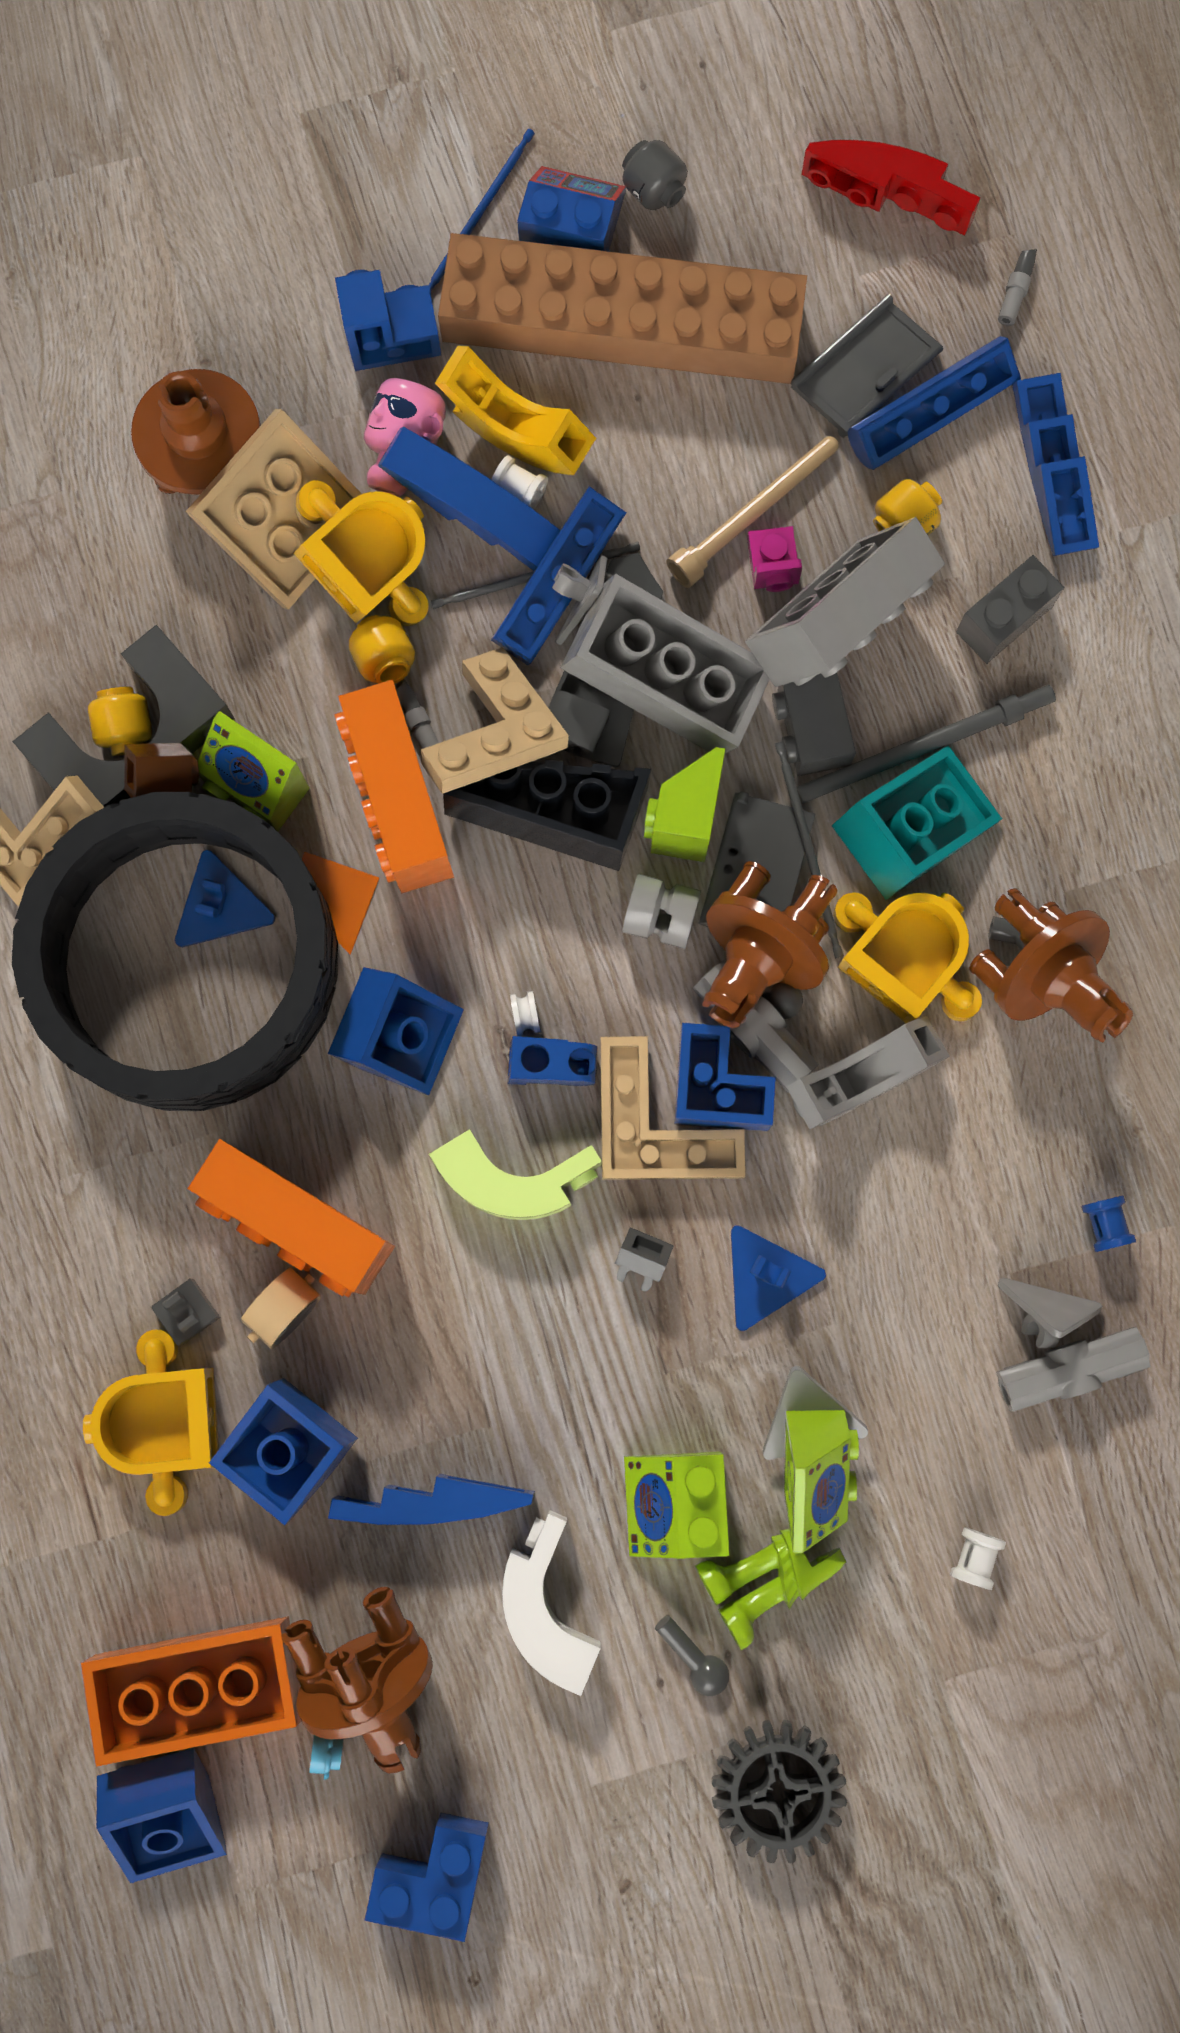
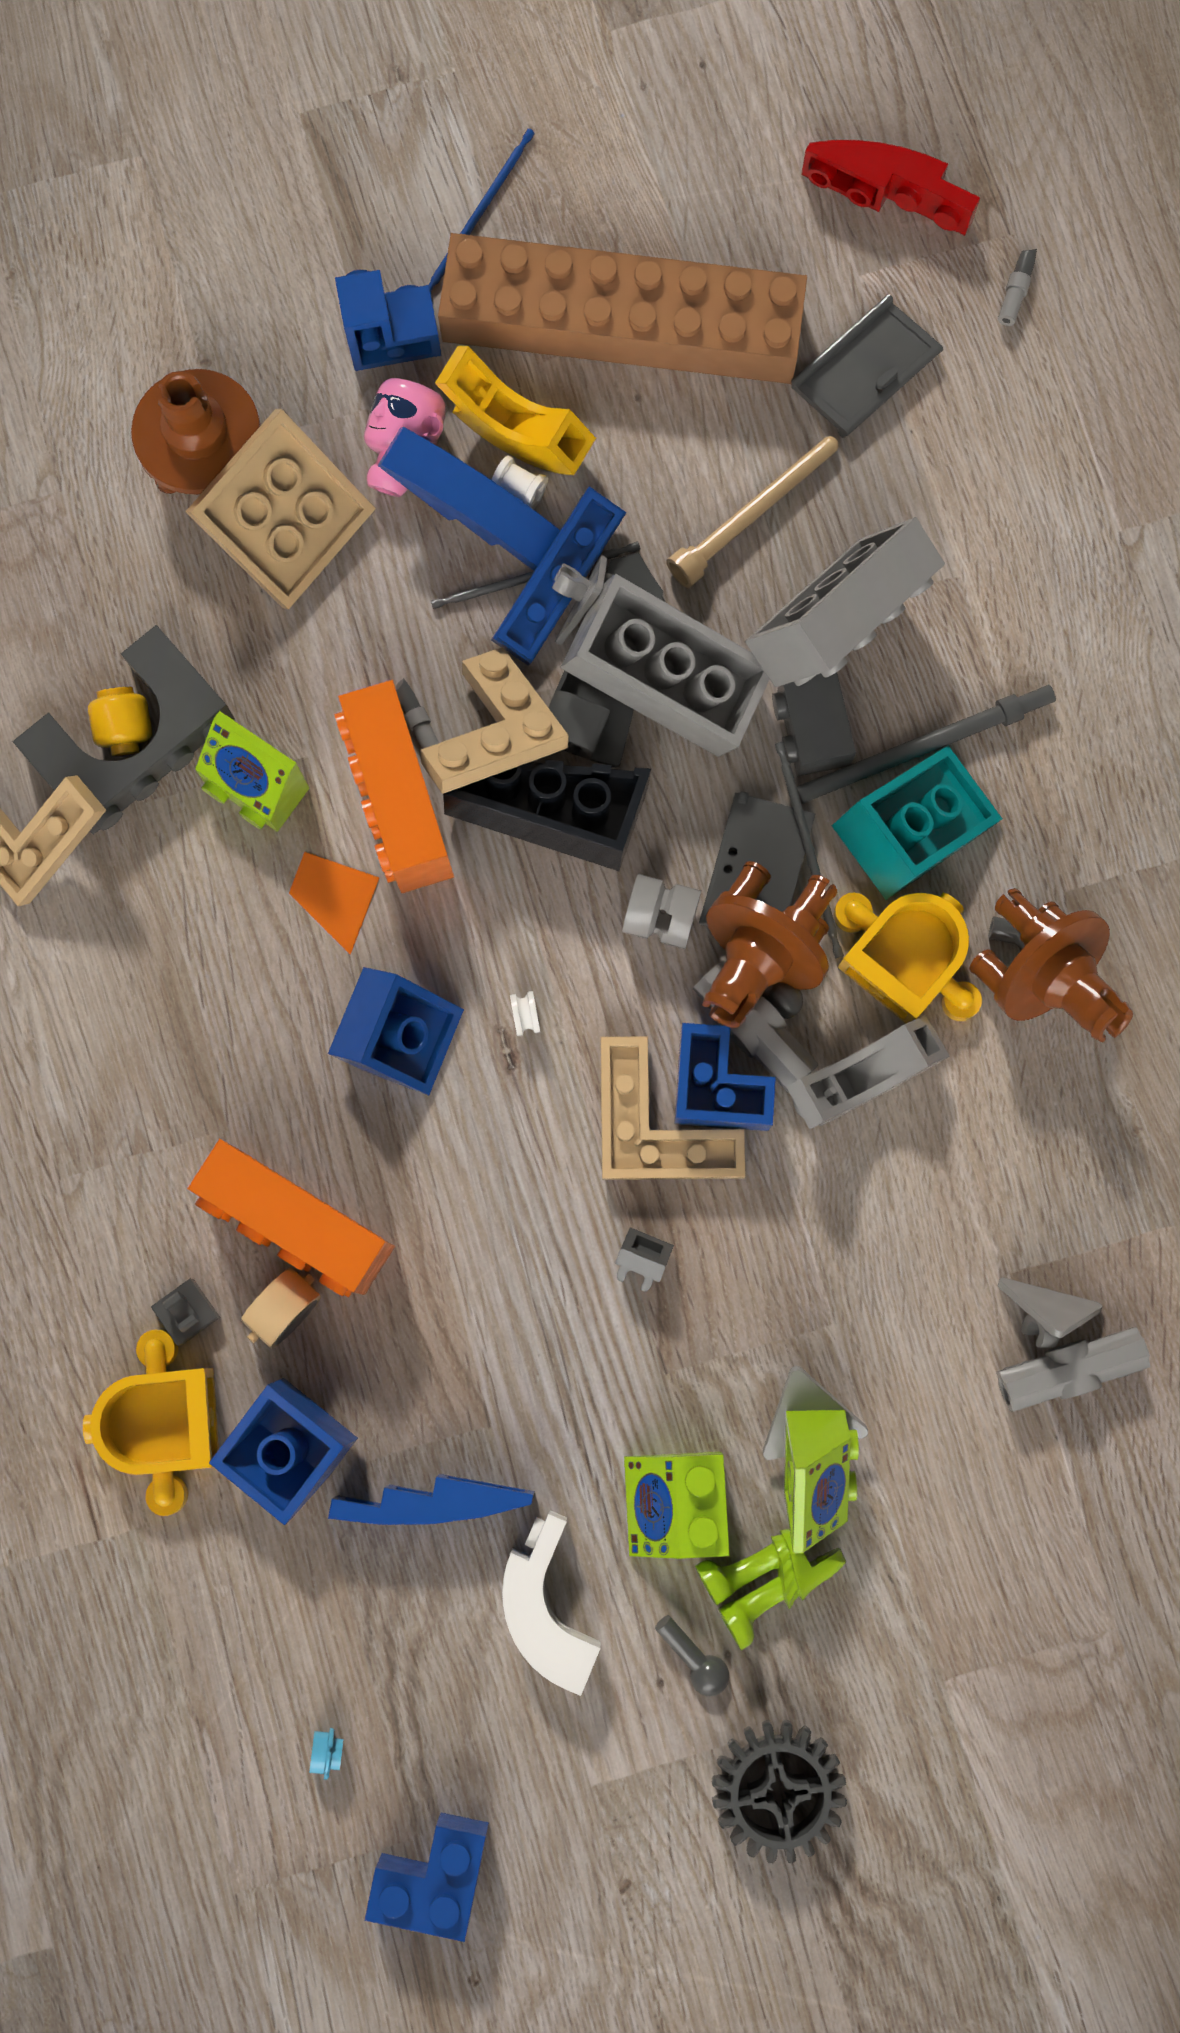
black tyre [12,792,338,1111] -> none
orange brick [81,1616,301,1767] -> none
blue slope [96,1747,227,1883] -> none
reddish brown brick [124,743,199,798] -> none
blue piece [175,850,275,948] -> none
dark orange piece [281,1587,433,1773] -> none
yellow piece [294,480,429,626] -> none
yellow head [348,615,415,684] -> none
yellowish green arch [429,1129,602,1220] -> none
blue leg [507,1036,598,1086] -> none
blue slope [517,166,626,252] -> none
dark grey head [622,140,688,210] -> none
lime slope [644,747,725,862] -> none
blue piece [731,1225,826,1331] -> none
dark pink bracket [747,526,803,592] -> none
blue brick [848,336,1021,470] -> none
yellow head [873,479,943,535] -> none
white bush [950,1527,1006,1590] -> none
dark grey brick [956,555,1065,664] -> none
blue slope [1012,373,1099,556] -> none
blue bush [1081,1195,1136,1252] -> none

